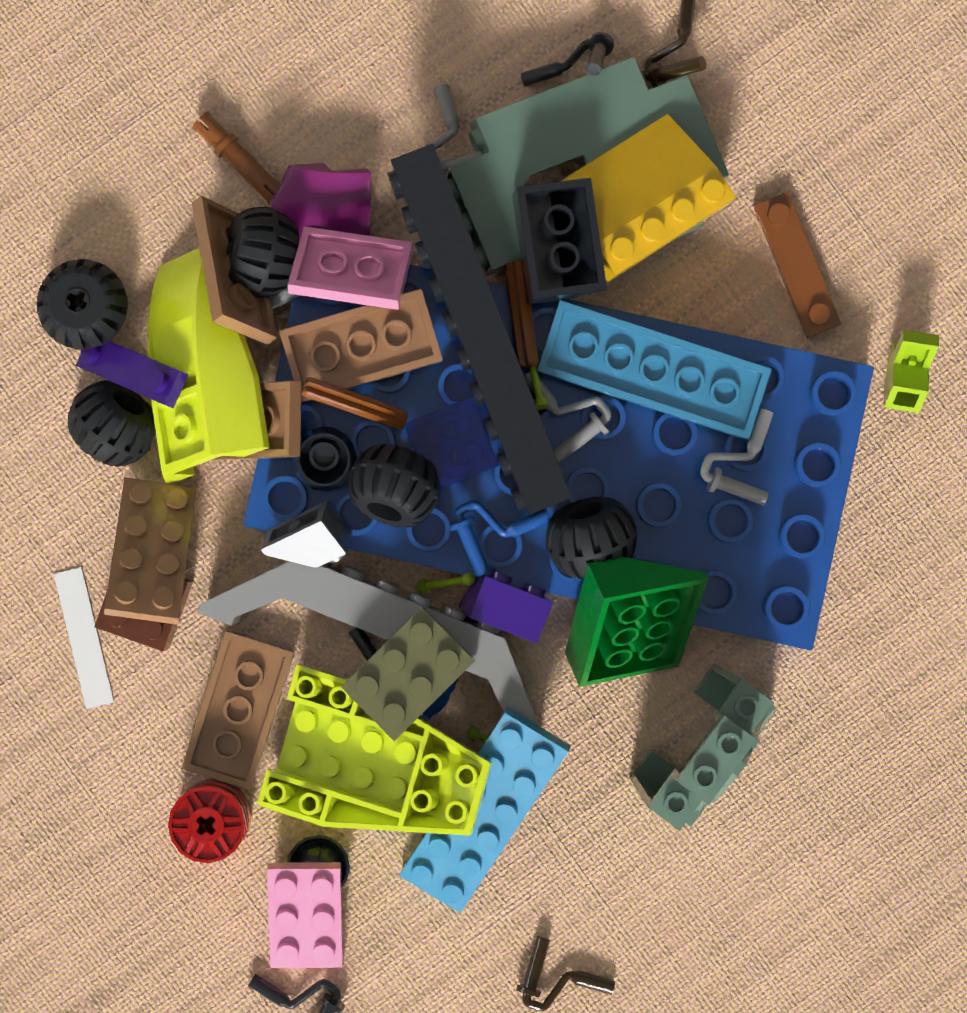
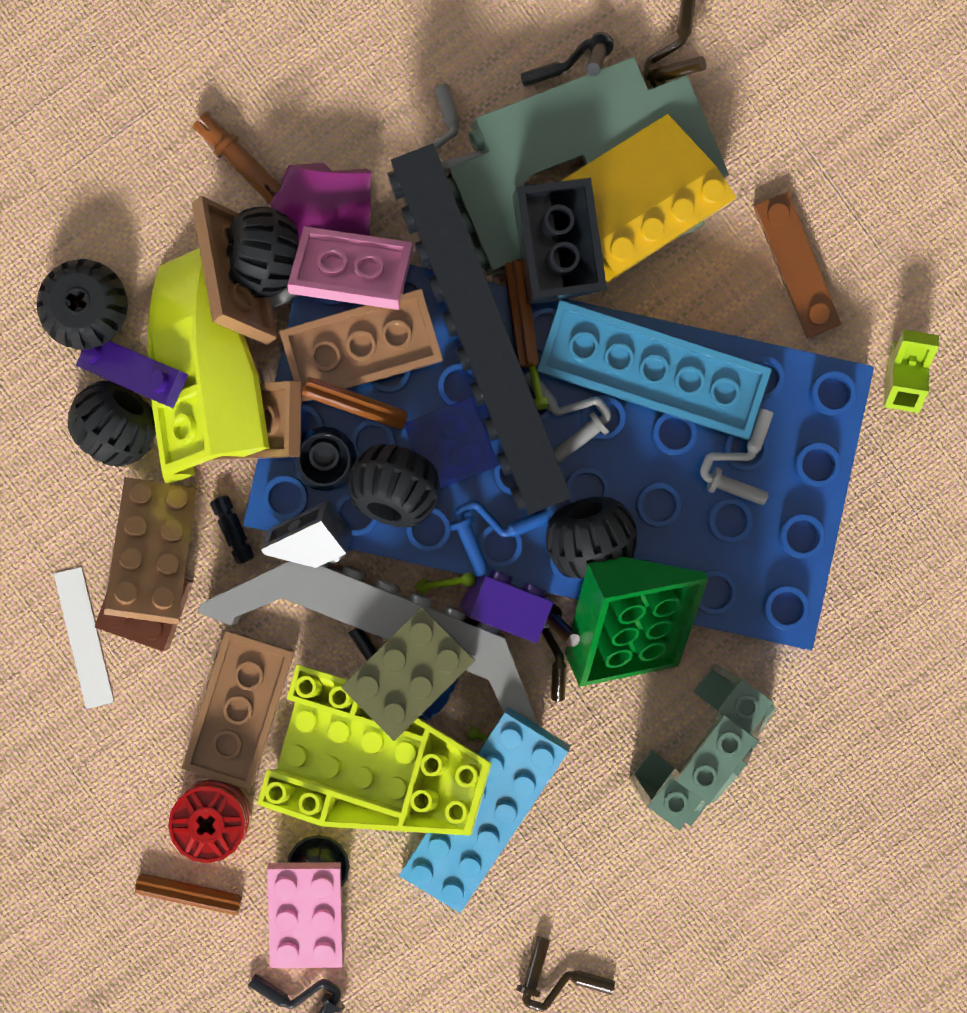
none -> dark orange axle [135,874,242,915]
none -> black axle [210,495,254,564]
none -> dark brown piece [542,603,580,702]

